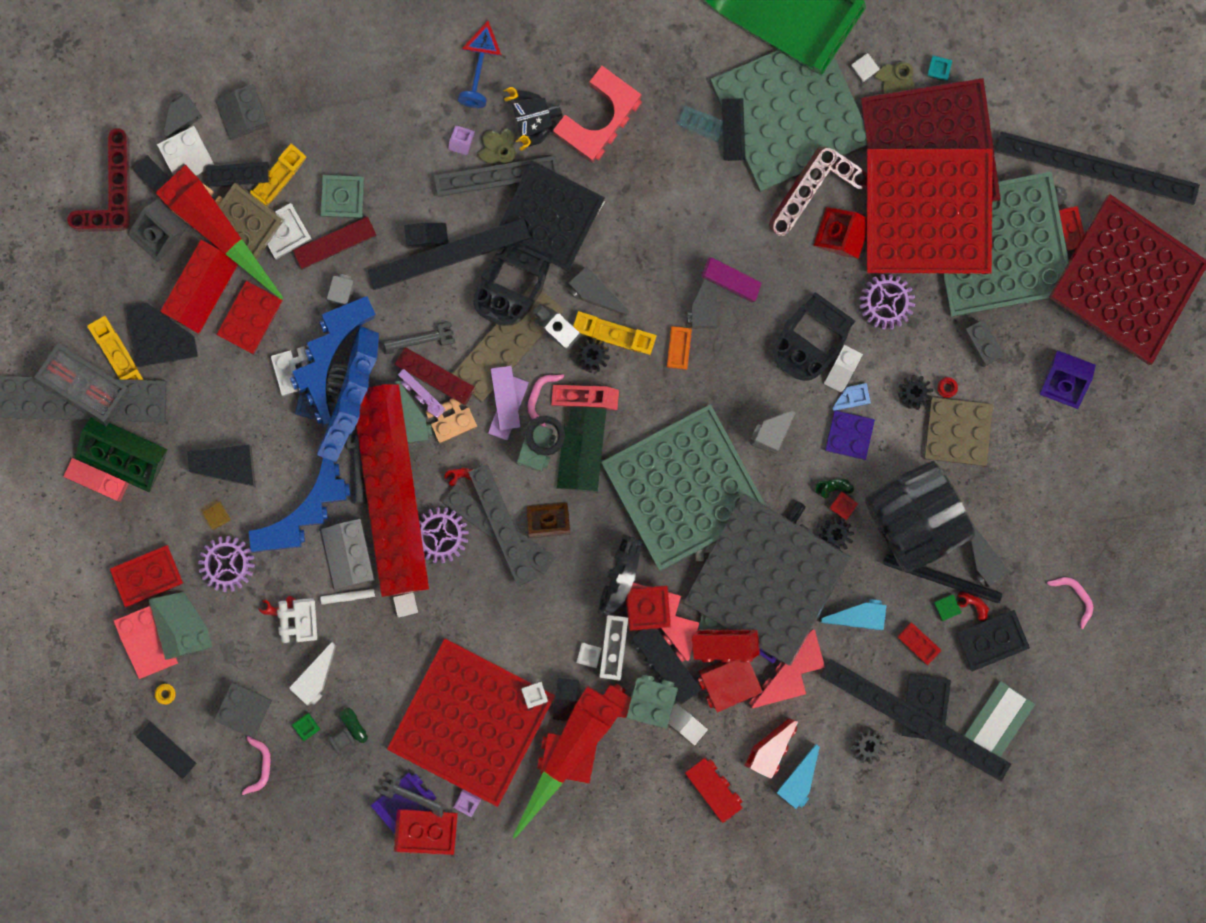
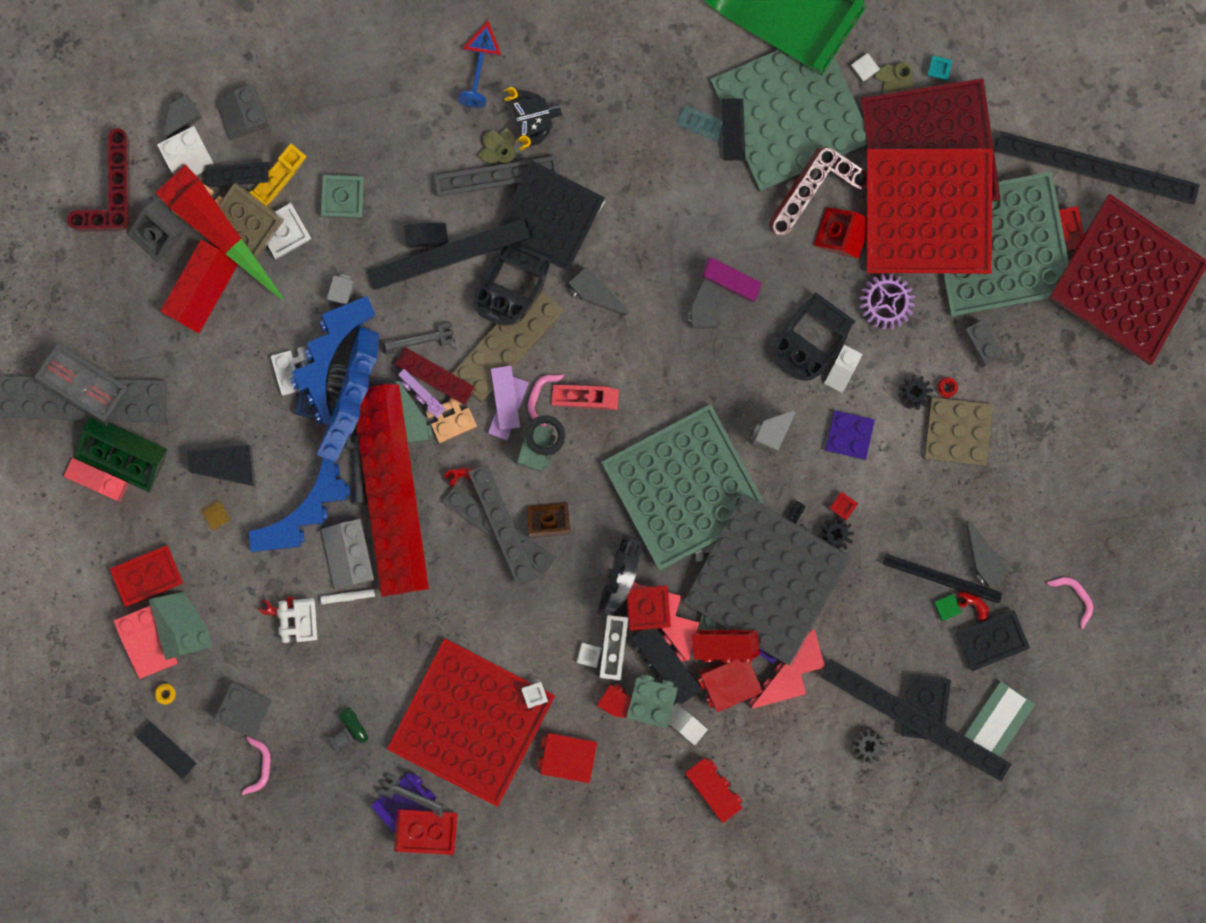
yellow slope [87,315,144,380] -> none
black plate [126,303,198,368] -> none
black tile [133,155,171,193] -> none
lavender gear [198,536,255,592] -> none
red plate [217,281,283,355] -> none
white slope [289,642,336,705] -> none
green tile [292,712,321,741] -> none
dark red tile [293,217,377,270] -> none
white tile [393,593,418,618] -> none
lavender gear [419,507,469,563] -> none
lavender slope [448,125,475,155] -> none
lavender slope [453,789,481,817] -> none
red plate [513,686,623,839] -> none
torso [533,304,582,350] -> none
coral arch [553,66,642,163] -> none
black slope [553,678,579,721] -> none
clear green slope [556,407,607,493] -> none
yellow slope [573,311,657,355] -> none
black gear [575,338,610,373] -> none
orange tile [667,326,692,370] -> none
slope [744,718,798,779] -> none
medium azure slope [776,744,820,809] -> none
dark green piece [815,479,854,499] -> none
medium azure slope [820,599,887,631] -> none
light blue tile [832,383,871,411] -> none
black wheel [865,461,975,573] -> none
red plate [897,622,942,666] -> none
dark purple slope [1039,350,1096,409] -> none

